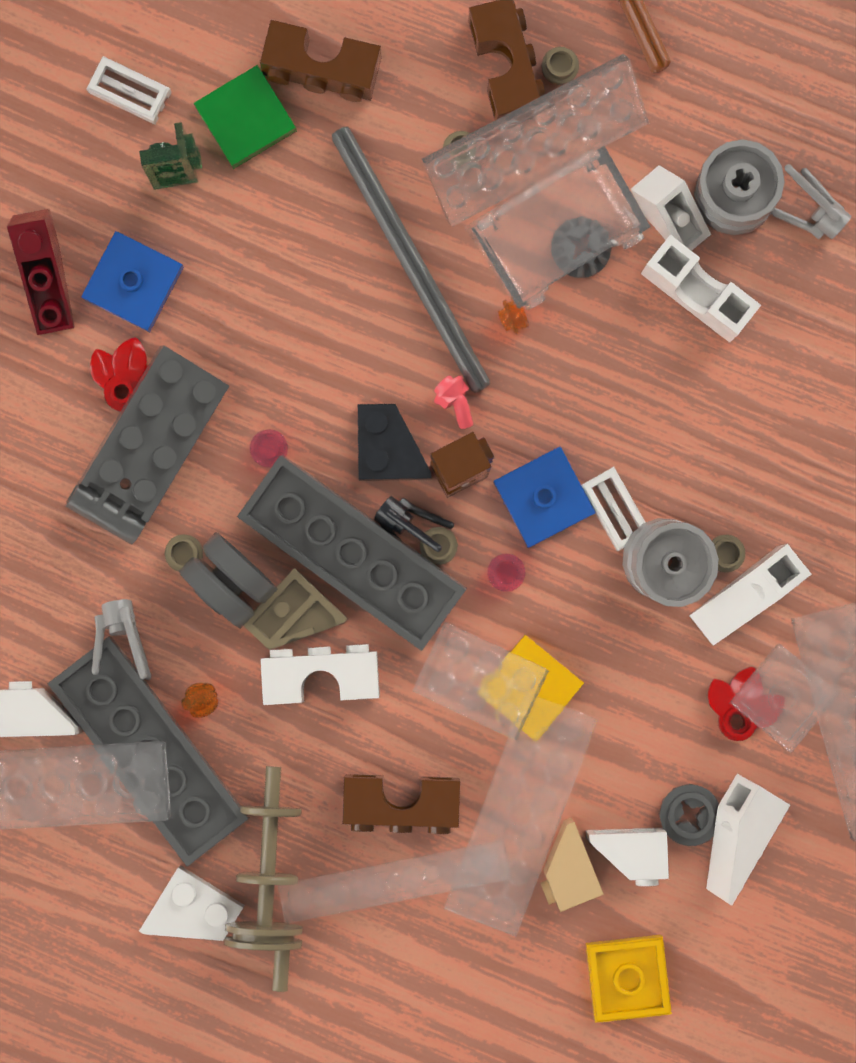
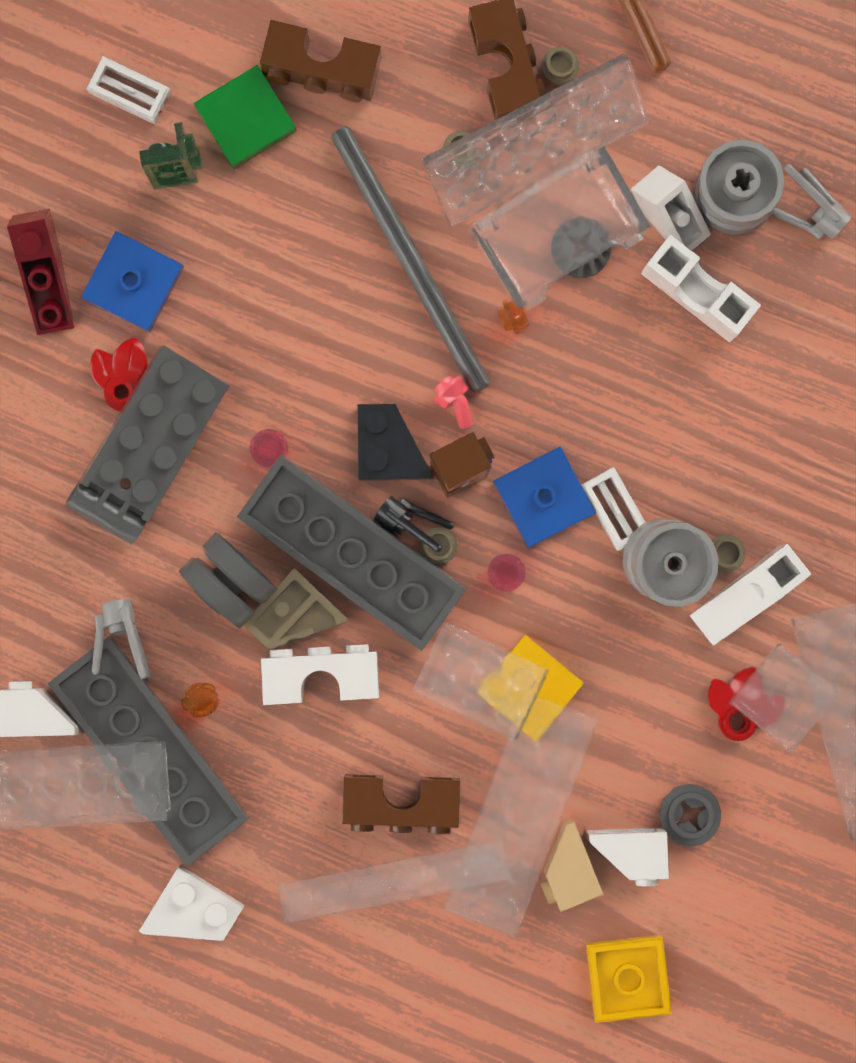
dark tan plate [165,534,203,572] -> none
dark tan piece [224,766,303,992] -> none
white slope [706,774,790,905] -> none

